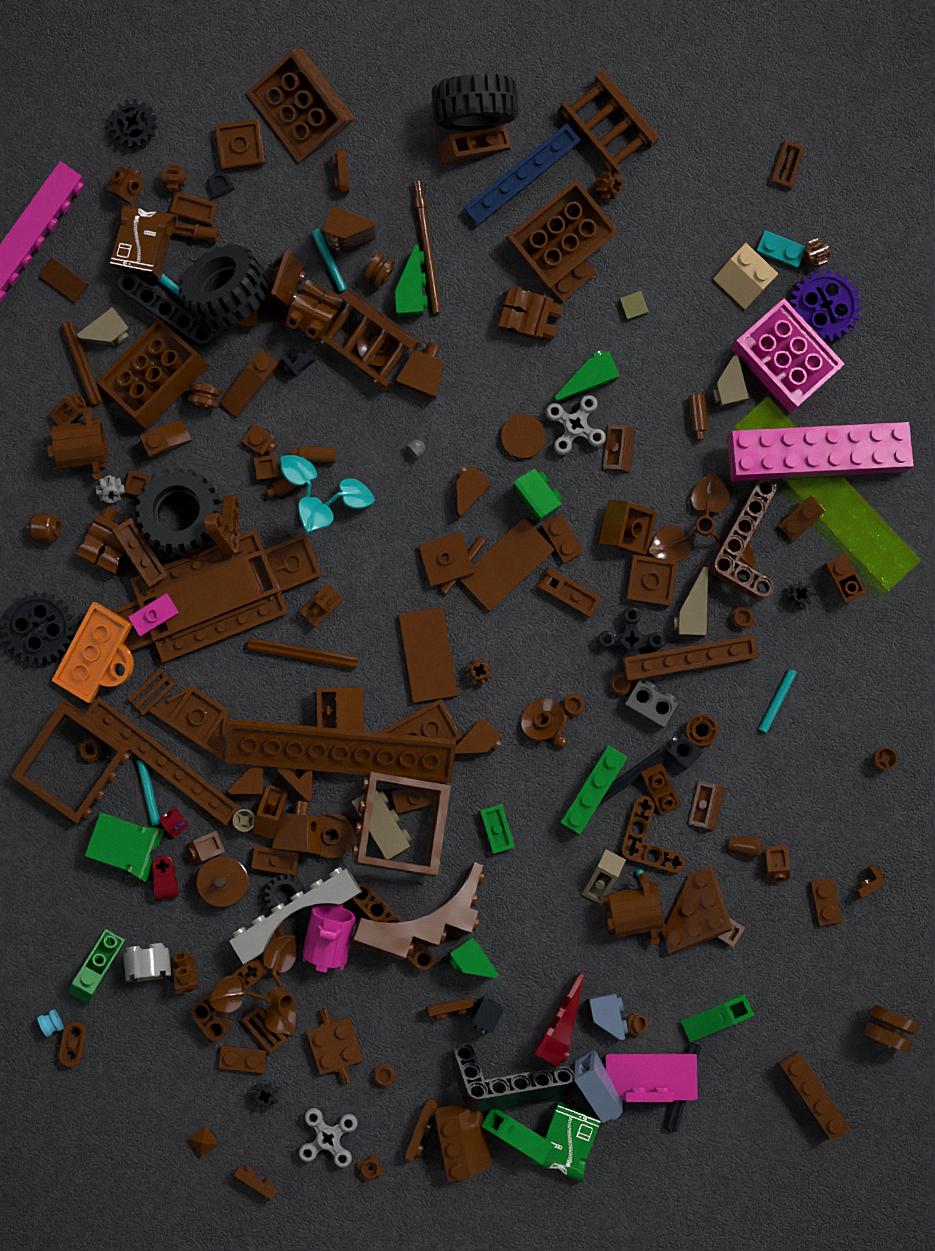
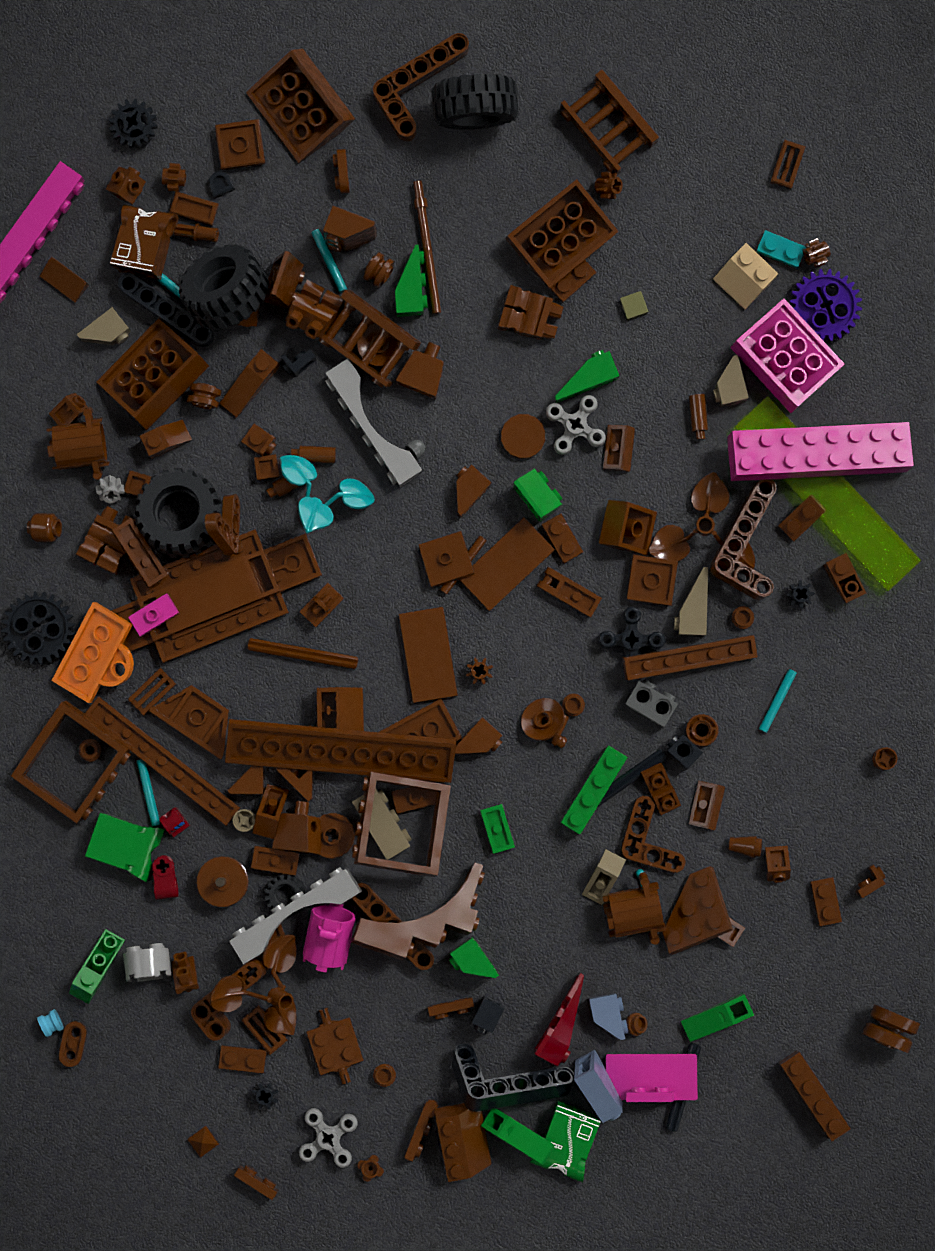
reddish brown axle [61,321,102,406] -> none
reddish brown bracket [186,831,225,865] -> none
reddish brown slope [438,126,512,165] -> none
dark blue plate [464,124,581,226] -> none
reddish brown plate [609,673,632,696] -> none
none -> light grey arch [325,359,423,487]
none -> reddish brown beam [373,33,469,142]

